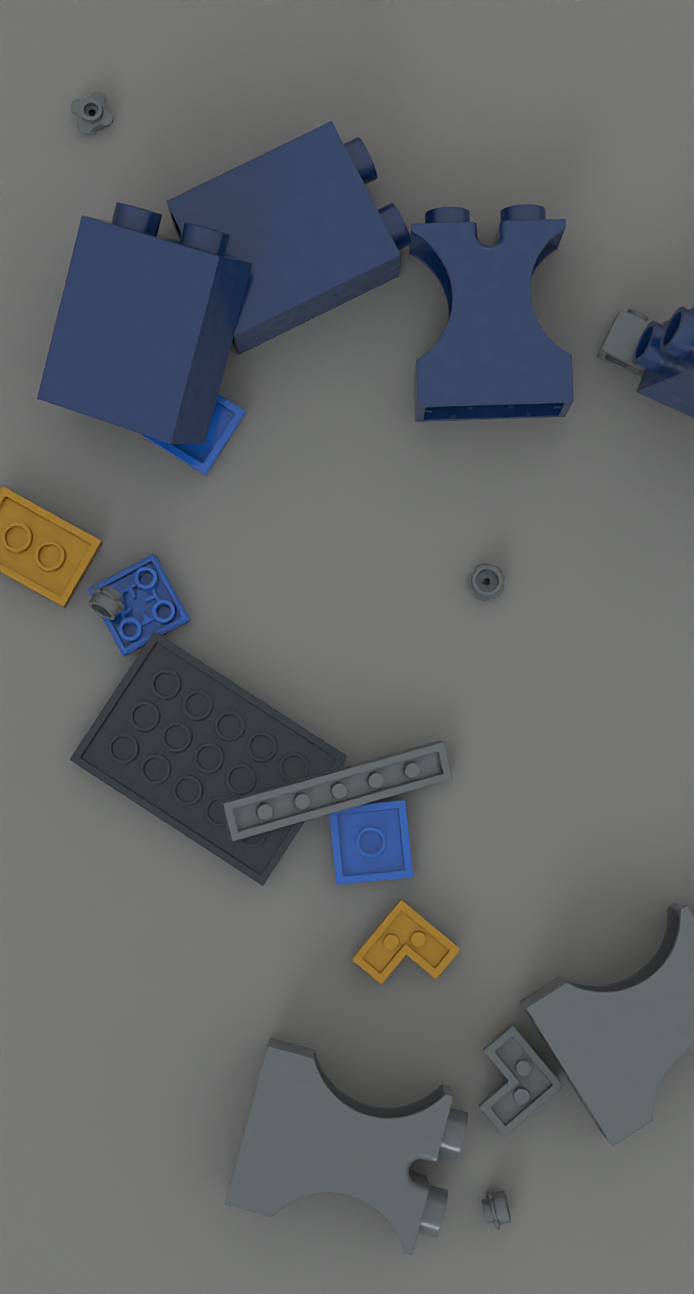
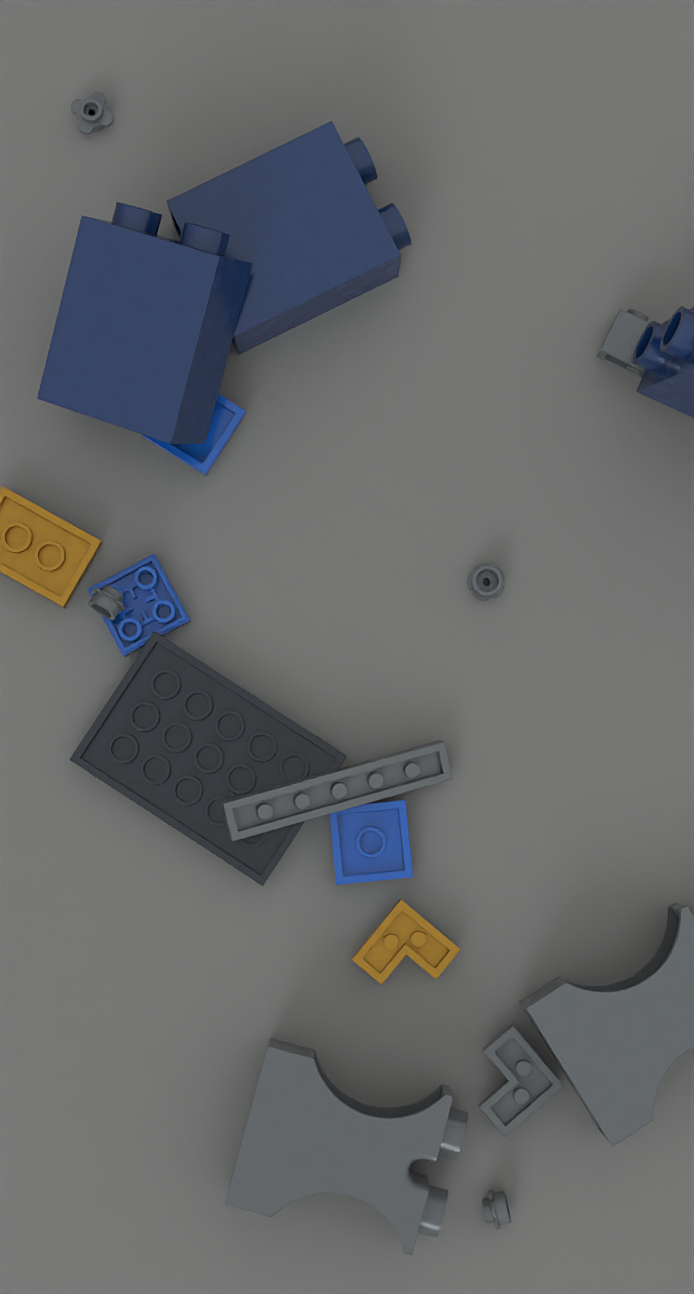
dark blue brick [409,204,574,422] -> none

